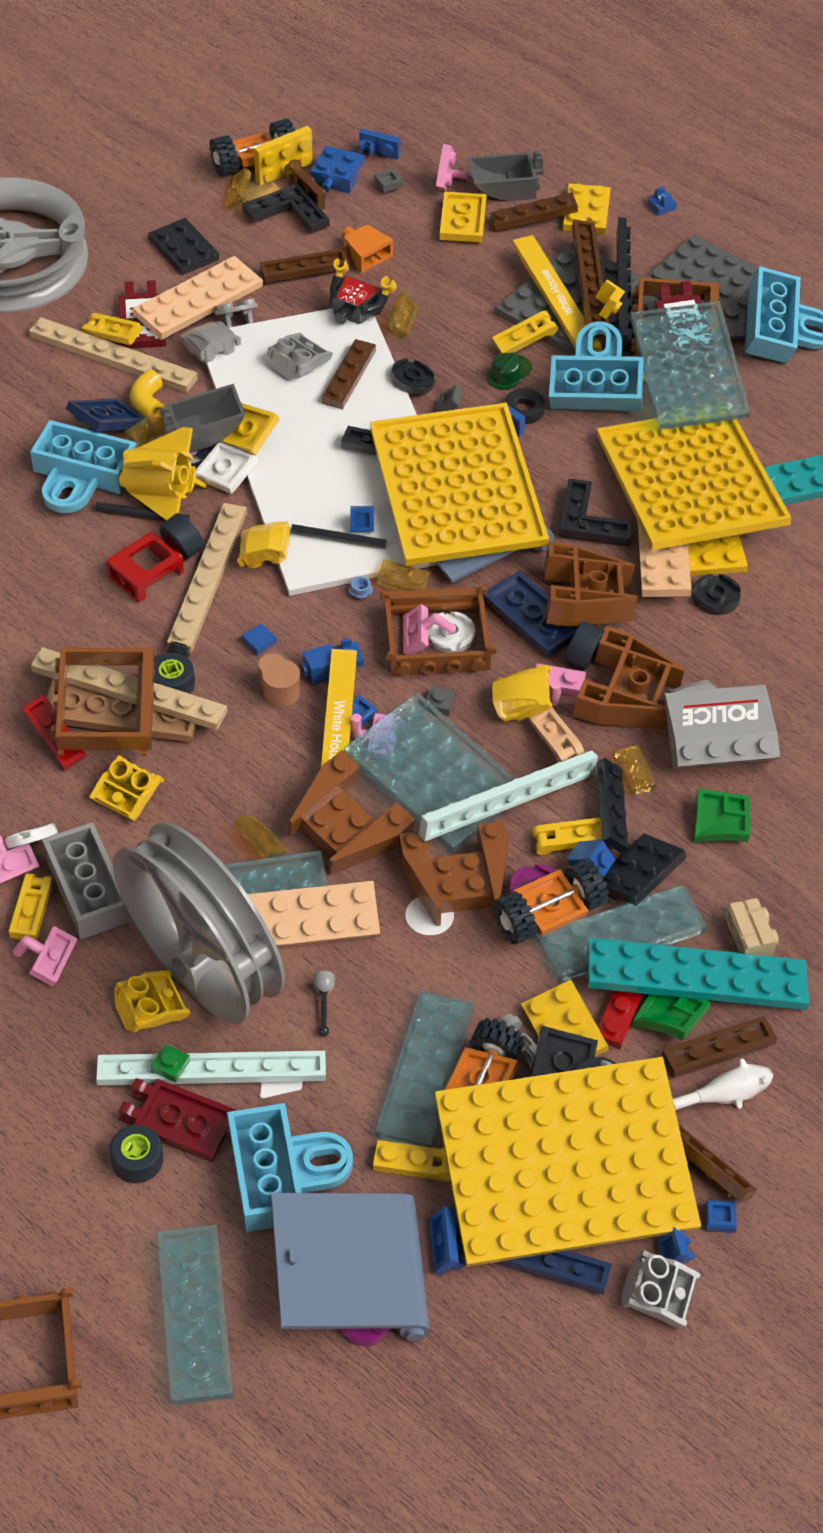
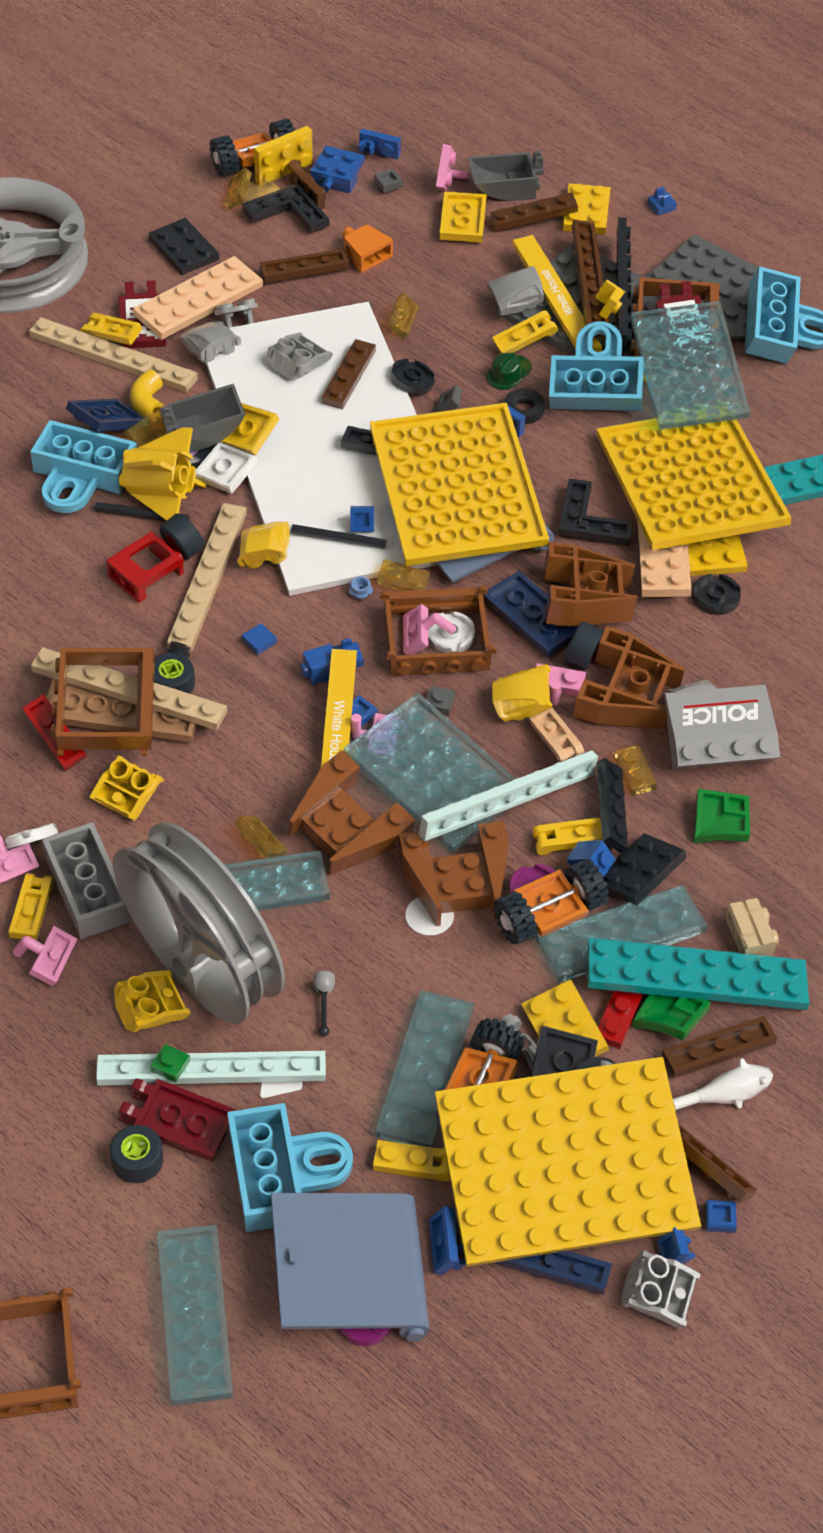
light nougat plate [247,881,380,947] -> none
nougat piece [258,653,301,707] -> none
torso [329,258,397,324] -> none
none -> light grey slope [487,266,544,316]

